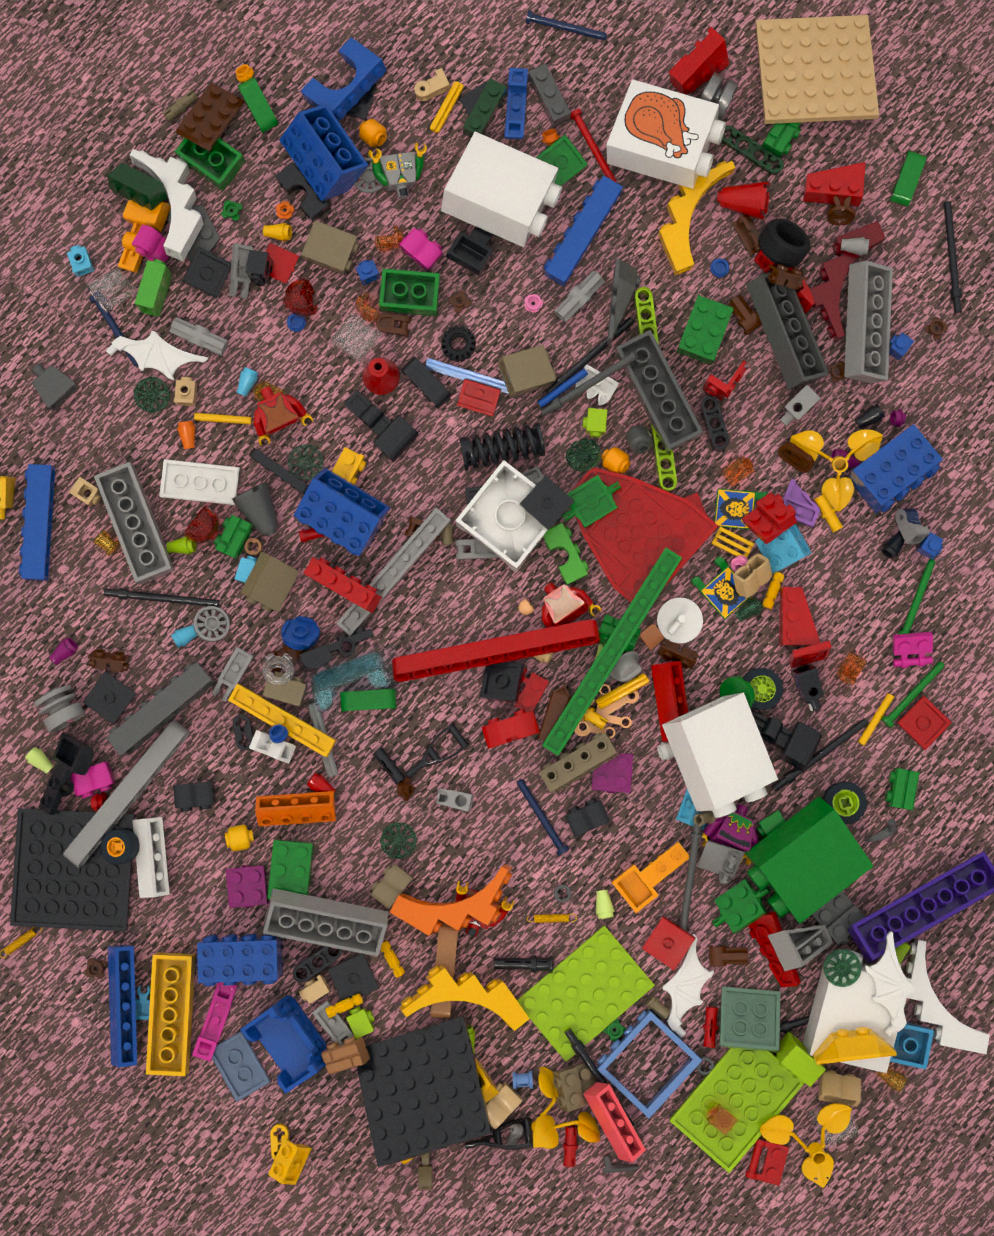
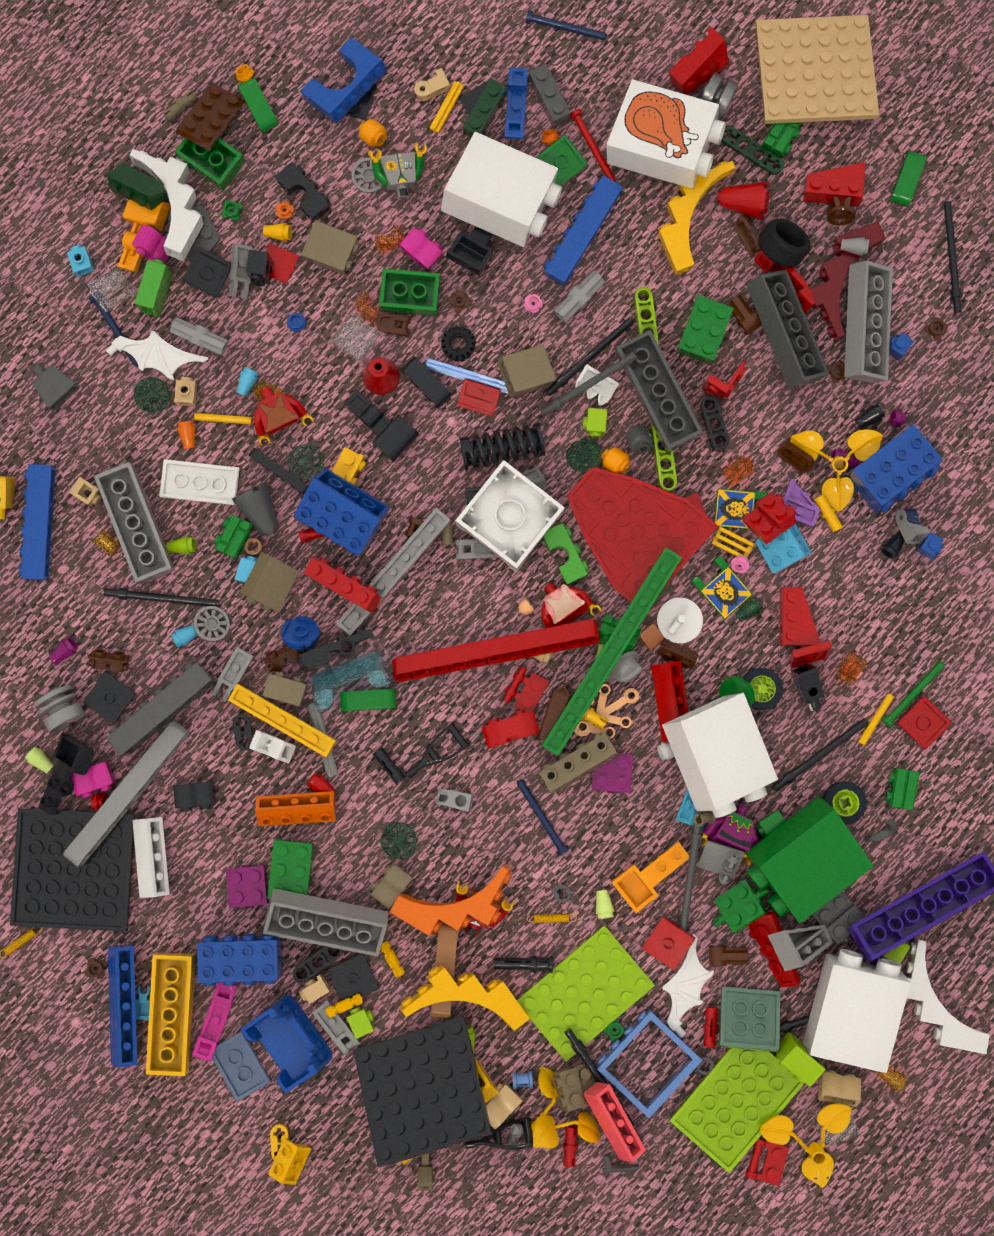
black wheel [100,829,140,865] -> none
clear red cylinder [183,505,219,544] -> none
yellow head [225,824,254,852] -> none
clear piece [262,652,294,685] -> none
blue plate [269,724,288,743] -> none
blue brick [279,104,369,201] -> none
clear red cylinder [283,278,318,317] -> none
medium nougat brick [321,1036,370,1074] -> none
blue brick [356,260,380,286] -> none
reddish brown plate [397,778,414,801] -> none
black plate [480,662,525,703] -> none
black plate [519,475,575,530] -> none
blue bar [538,369,588,407] -> none
green plate [562,475,621,528] -> none
black brick [565,798,610,837] -> none
yellow axle [596,673,649,709] -> none
dark grey wedge [607,259,640,345] -> none
dark tan pin [645,996,671,1020] -> none
clear orange bracket [707,1104,738,1135] -> none
blue plate [710,258,729,278] -> none
tan brick [733,554,772,598] -> none
black plate [750,709,822,772] -> none
yellow axle [762,572,784,609] -> none
reddish brown hinge [768,264,809,290] -> none
light grey torso [778,385,820,427] -> none
yellow wedge [813,1027,897,1065] -> none
clear green wheel [823,949,862,987] -> none
white animal [865,931,915,1037] -> none
dark azure brick [890,1022,934,1069] -> none
dark pink plate [893,632,933,668] -> none
green bar [897,559,935,635] -> none

